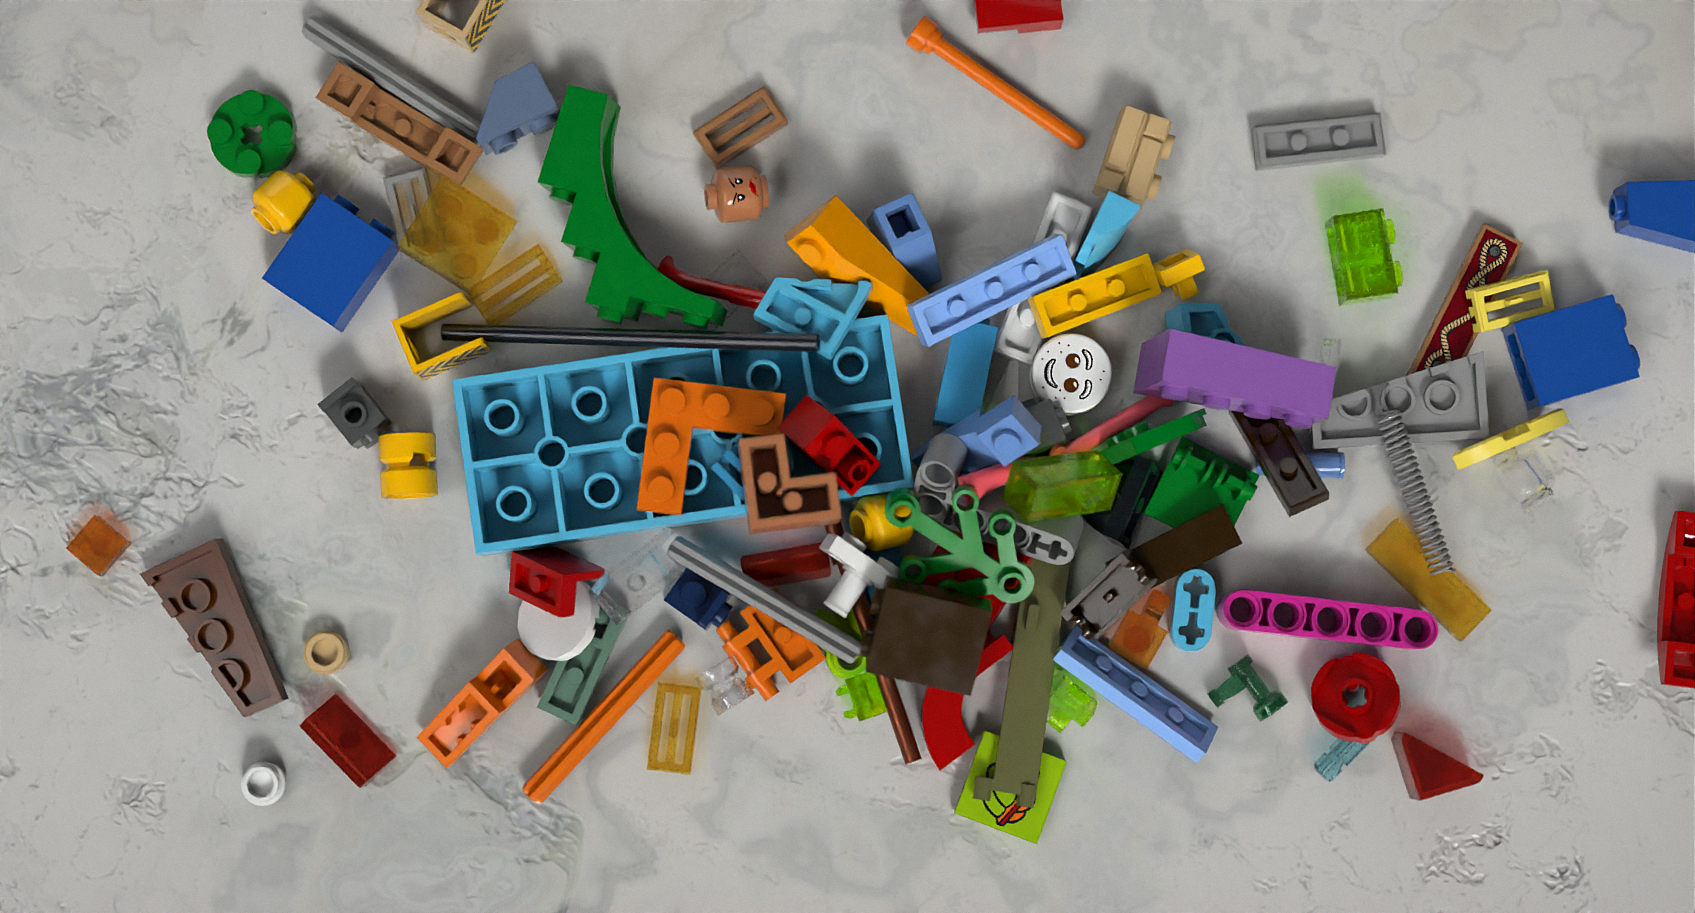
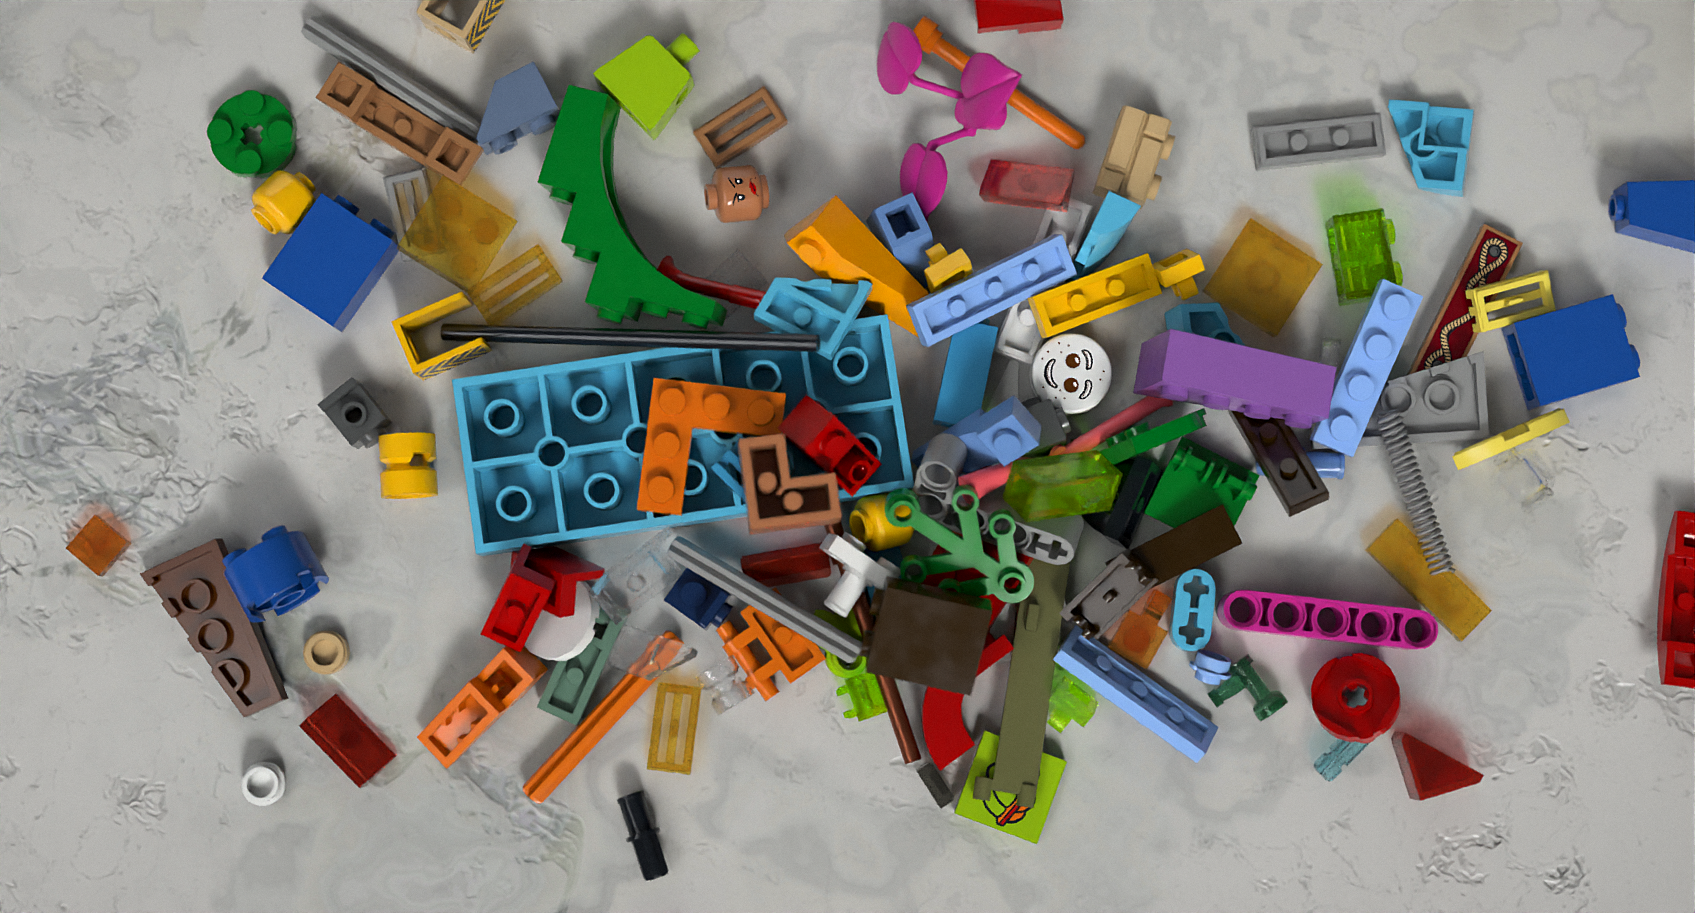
none -> blue brick [223,525,329,623]
none -> red panel [480,543,556,653]
none -> lime torso [593,33,700,140]
none -> clear tile [607,623,698,681]
none -> black axle [617,790,668,881]
none -> dark pink plant [877,22,1022,222]
none -> clear smoke tile [915,761,954,809]
none -> yellow tile [924,243,973,293]
none -> clear red slope [979,159,1075,212]
none -> light blue plate [1189,650,1231,685]
none -> clear yellow plate [1202,218,1323,338]
none -> light blue plate [1309,279,1423,457]
none -> medium azure slope [1388,99,1474,197]

